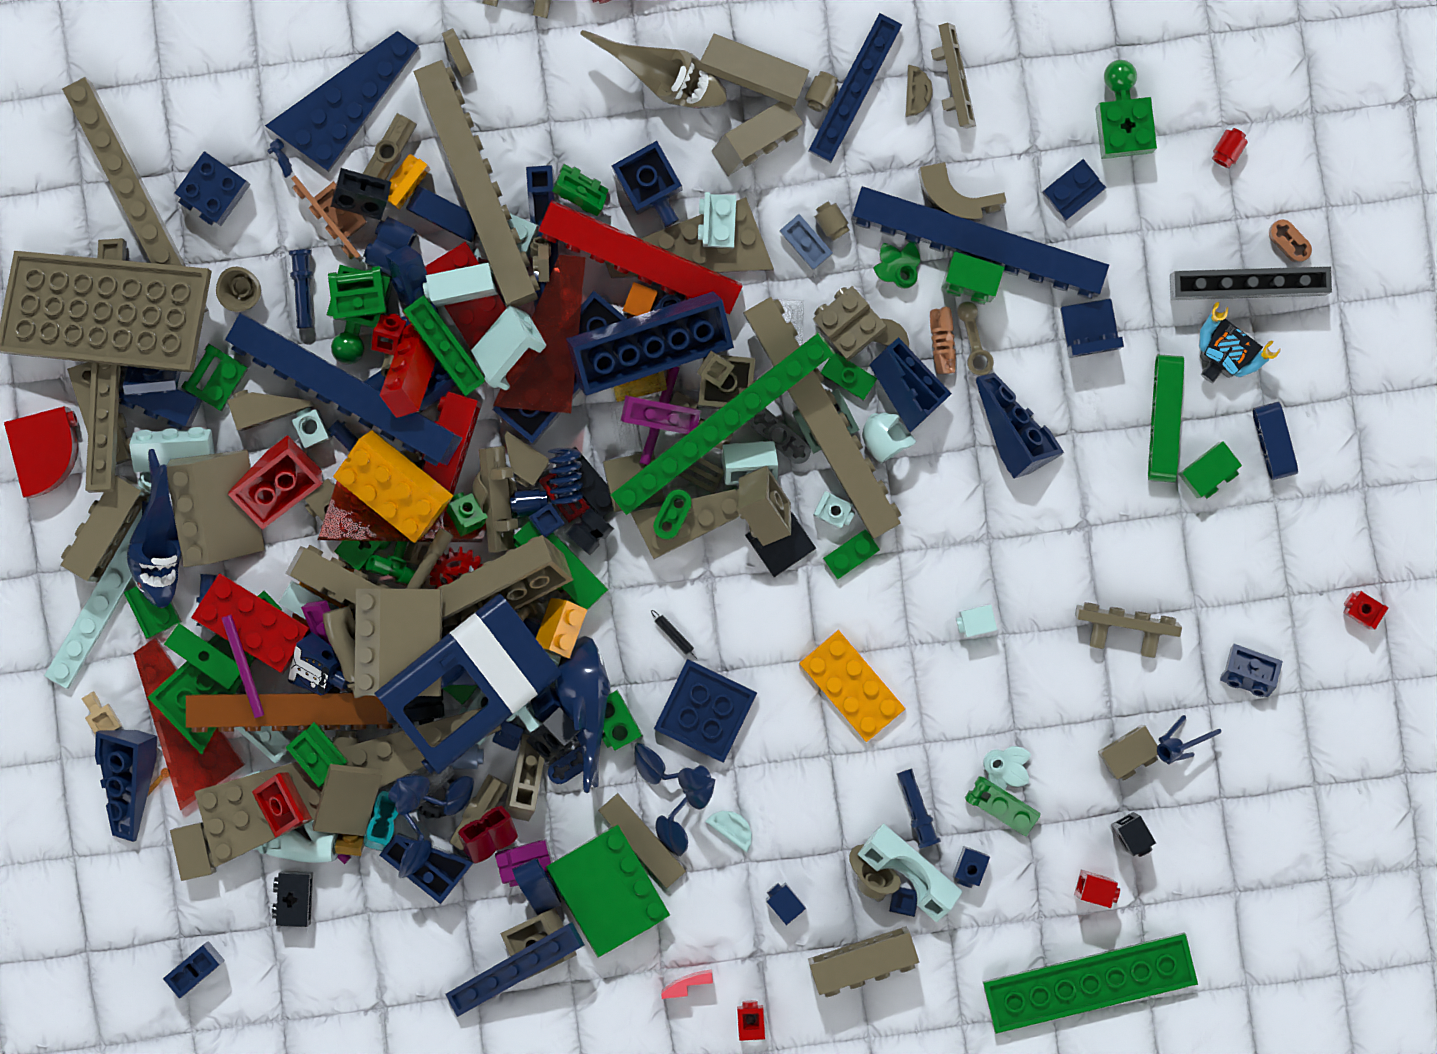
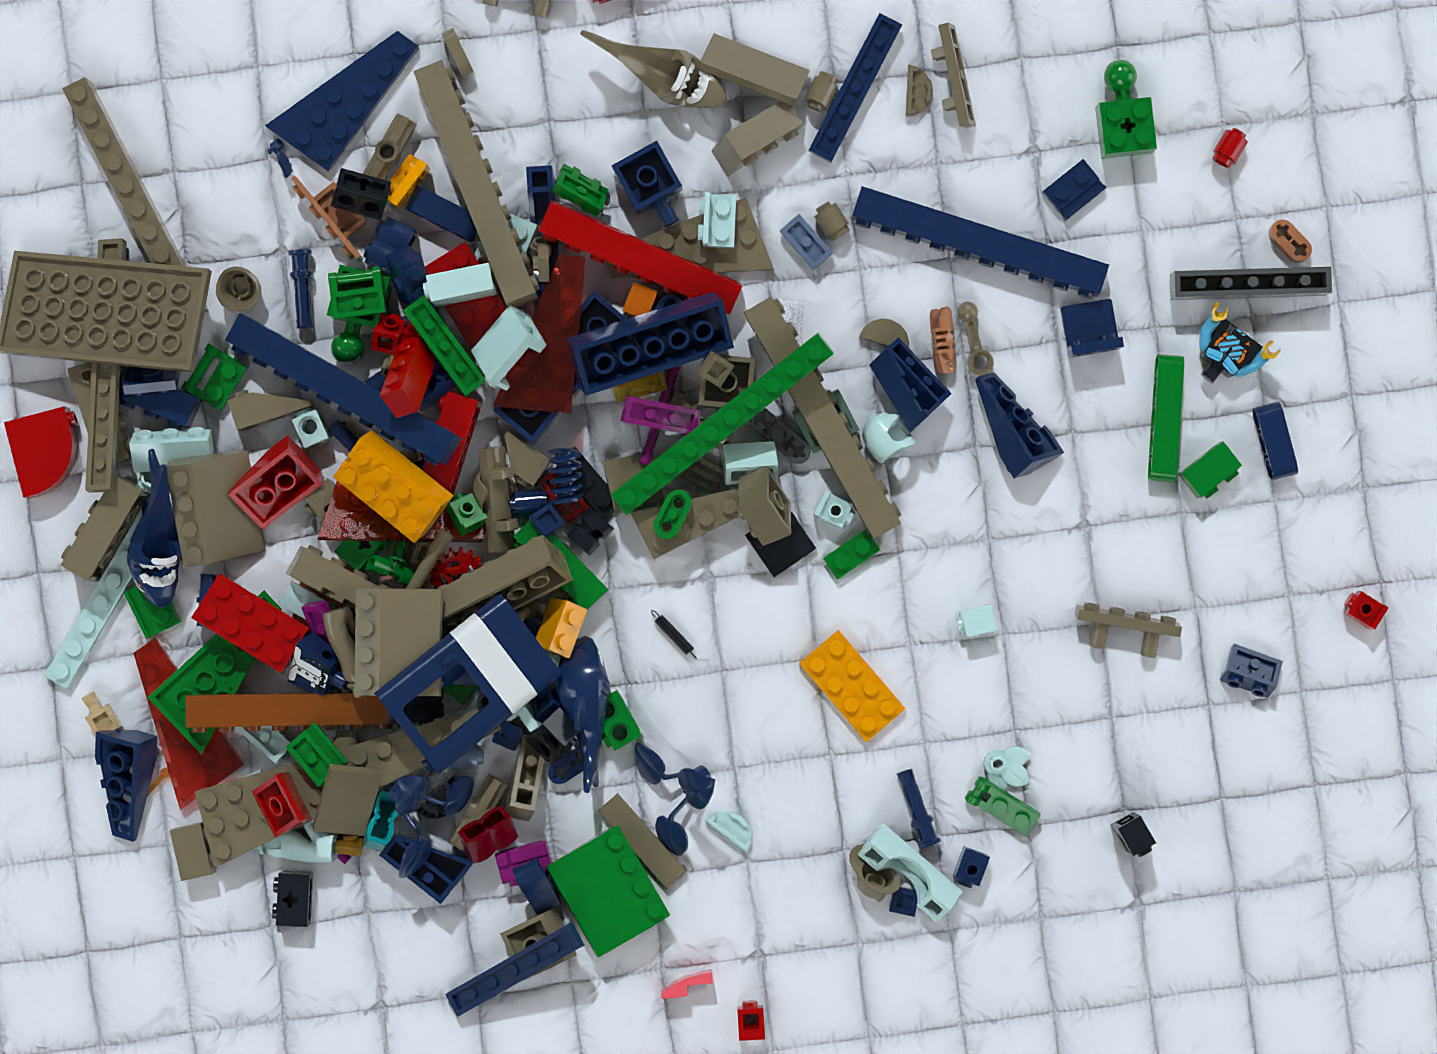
dark blue brick [163,941,225,999] -> none
green tile [164,623,240,690] -> none
dark blue brick [174,151,251,226] -> none
magenta bar [221,615,265,718] -> none
dark blue plate [654,659,757,763] -> none
dark blue brick [766,882,806,926] -> none
dark tan brick [808,926,920,997] -> none
dark tan plate [813,286,888,361] -> none
green plate [820,351,877,401] -> none
green plate [873,242,920,289] -> none
dark tan arch [918,162,1007,222] -> none
green brick [941,252,1005,305] -> none
green plate [982,932,1198,1034] -> none
red brick [1074,869,1120,908] -> none
dark tan brick [1098,724,1158,781] -> none
dark blue plant [1157,715,1222,765] -> none

